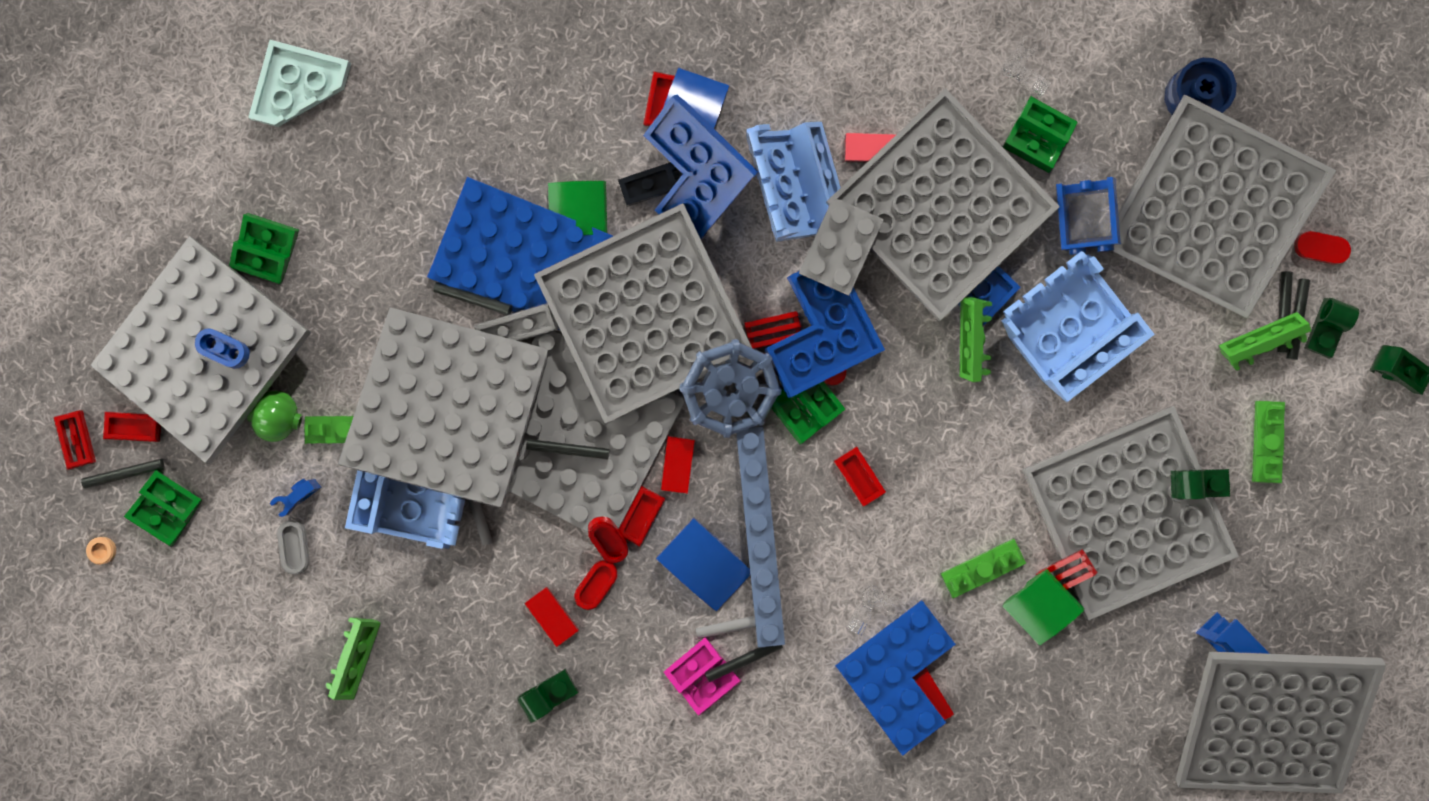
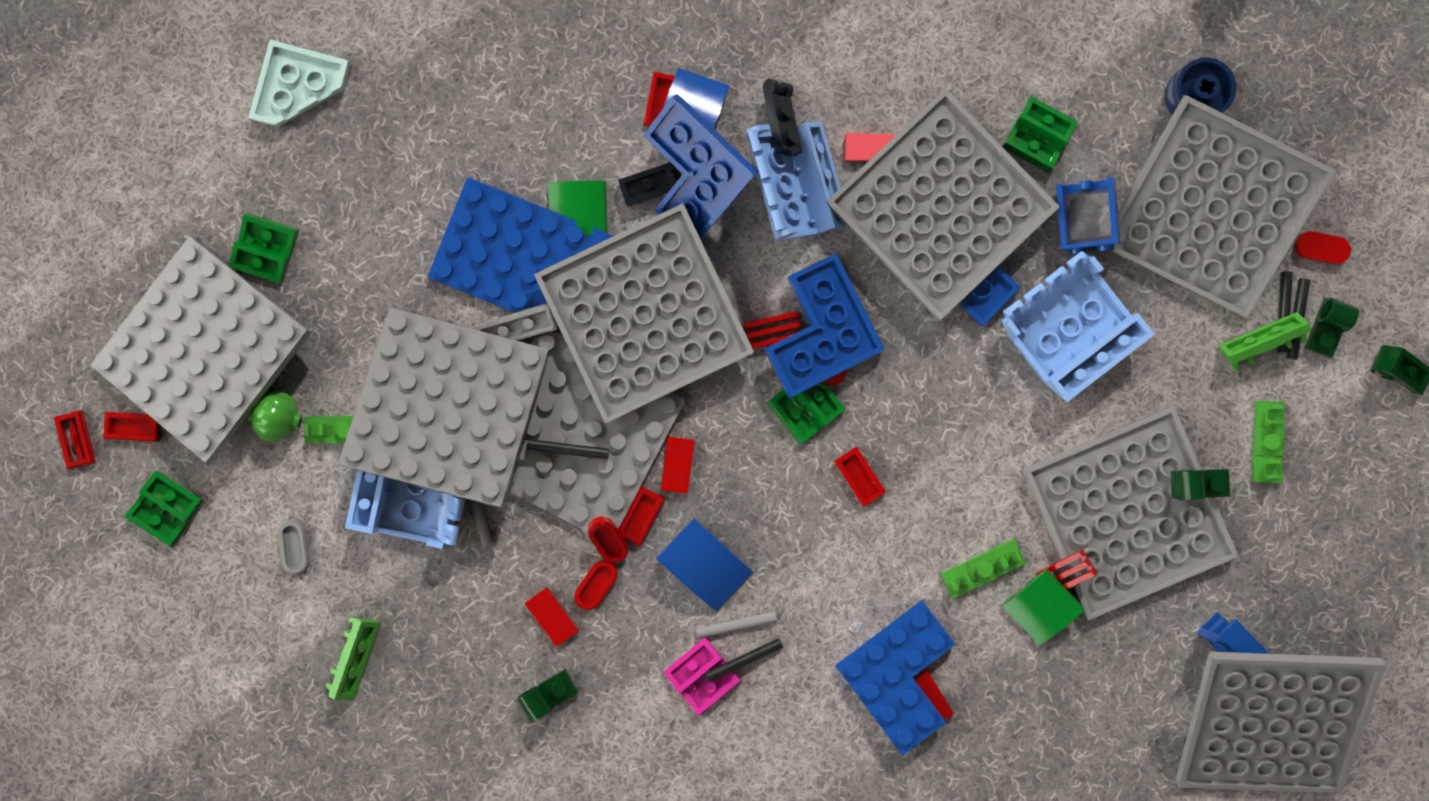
pearl dark grey bar [81,458,165,489] -> none
light nougat tile [86,537,116,565] -> none
blue plate [195,328,250,369] -> none
blue plate [270,478,322,517] -> none
pearl dark grey bar [434,282,512,315] -> none
sand blue plate [679,339,782,438] -> none
sand blue plate [736,427,785,647] -> none
light grey plate [799,197,884,296] -> none
bright green plate [959,296,992,382] -> none
none -> black plate [763,79,802,157]

